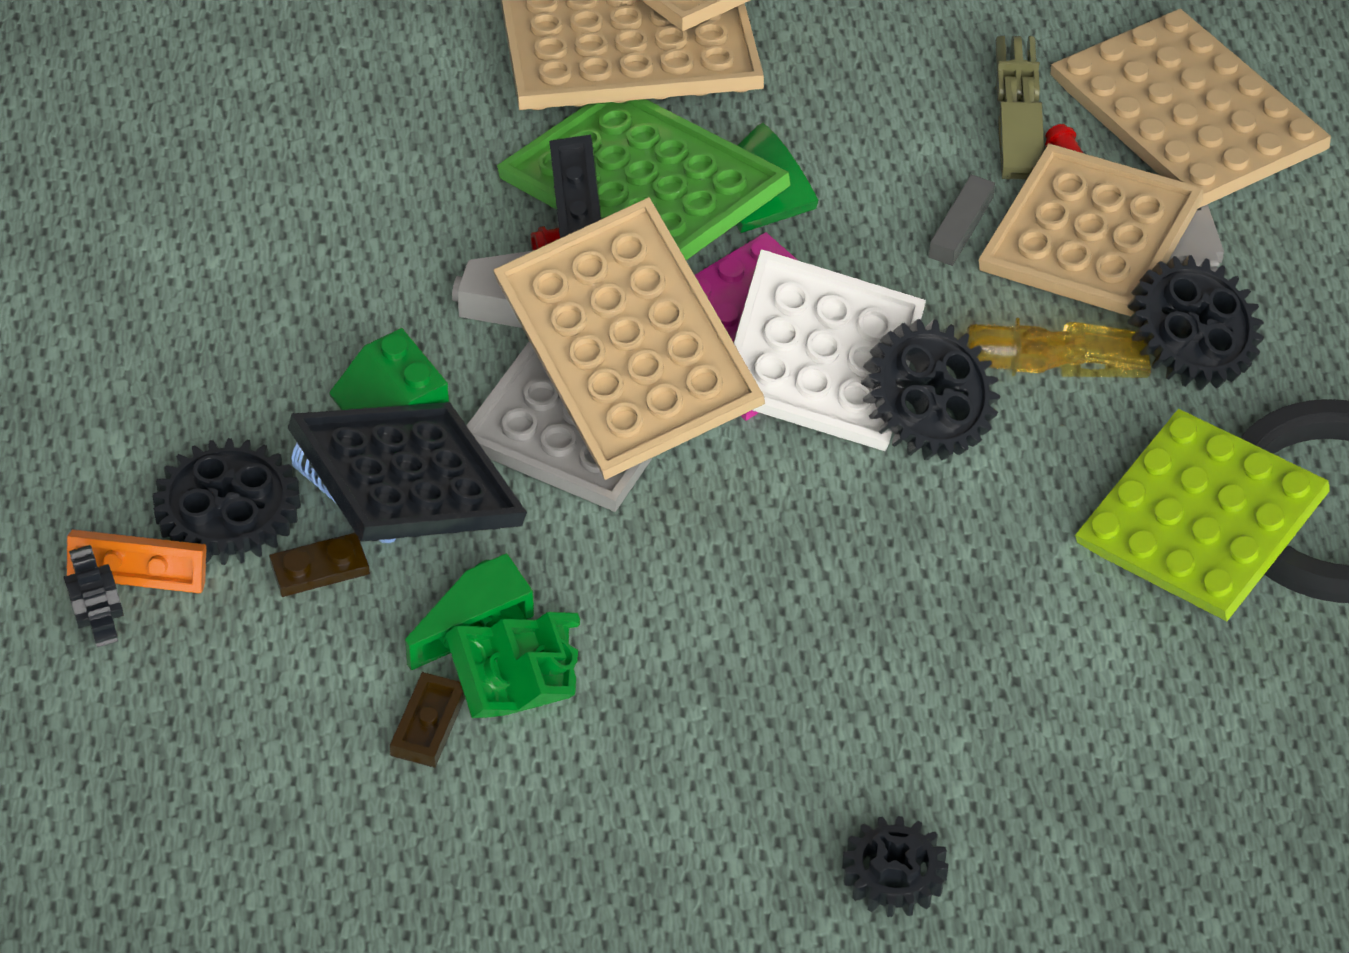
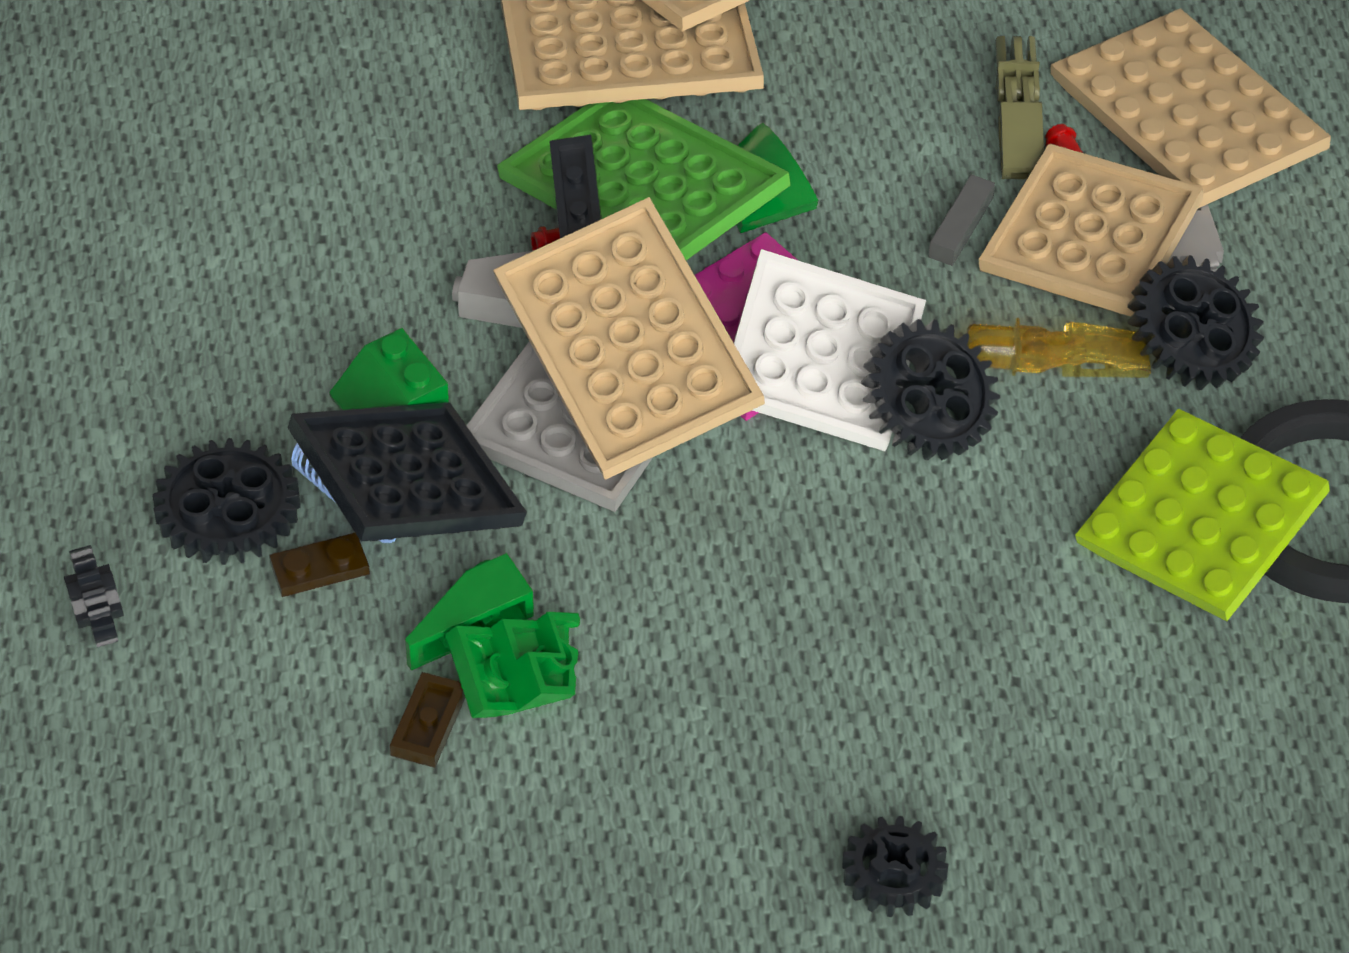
orange plate [67,529,206,593] -> none

